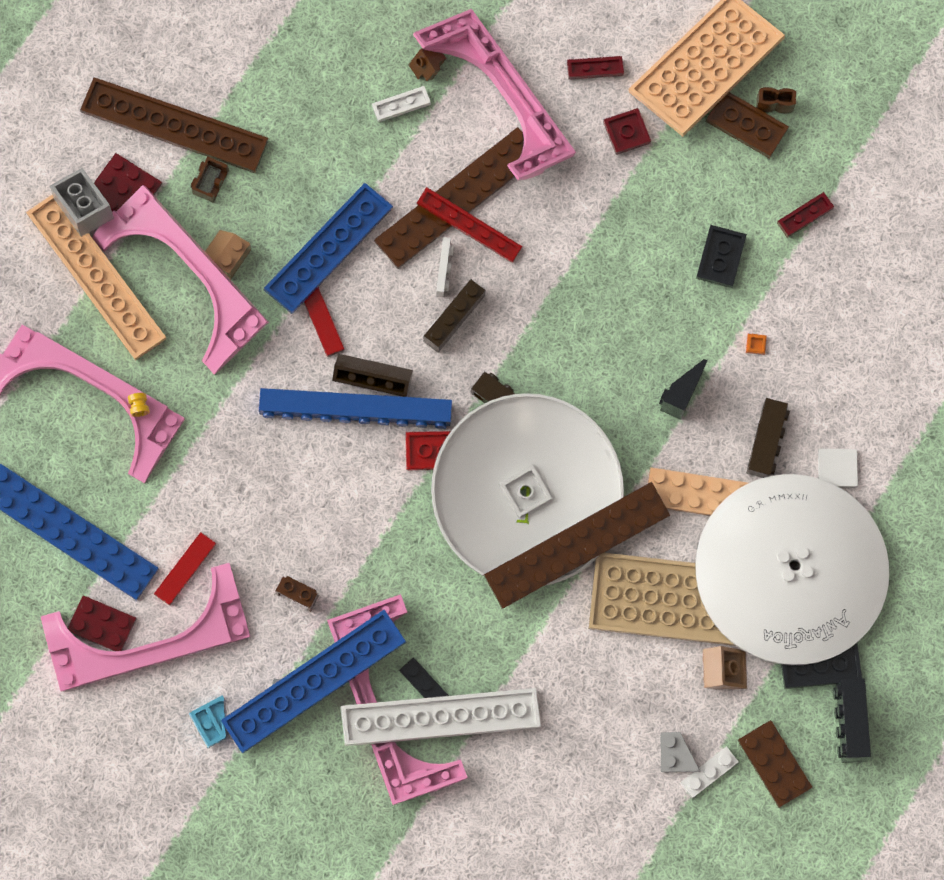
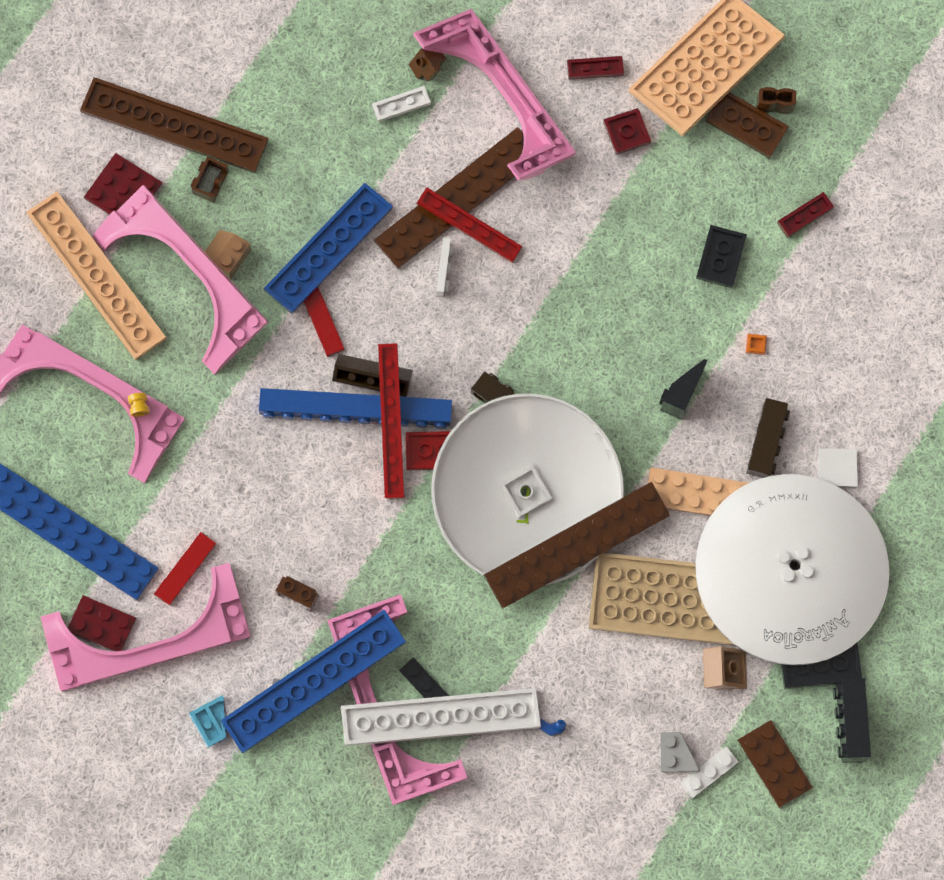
light grey brick [50,168,114,237] -> none
dark brown brick [423,279,486,353] -> none
none -> red plate [378,343,404,498]
none -> blue arm [539,718,566,736]

